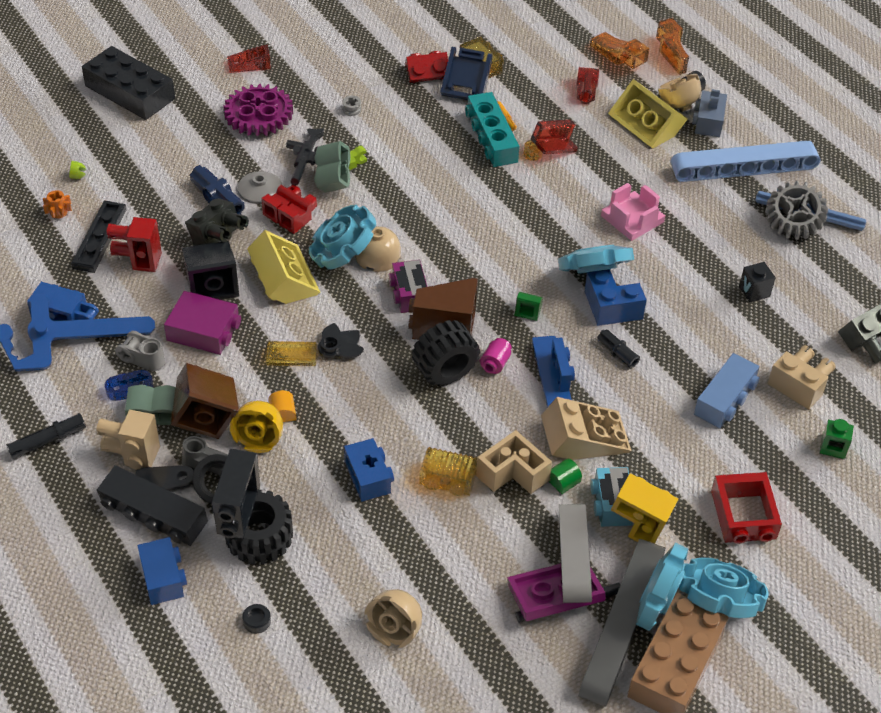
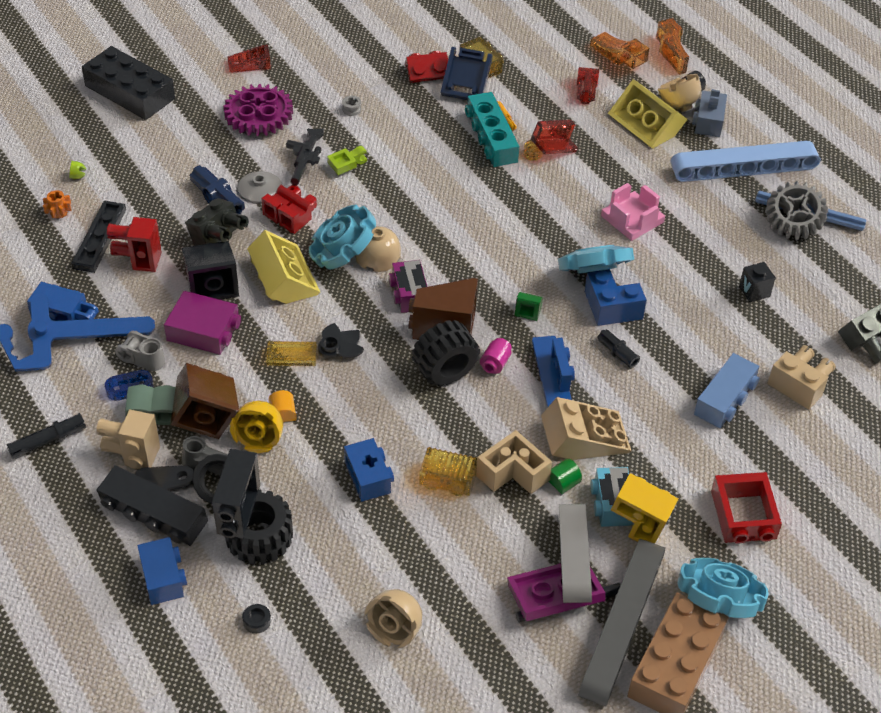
sand green brick [314,141,350,193] -> none
medium azure piece [636,542,688,631] -> none
green brick [819,419,854,459] -> none

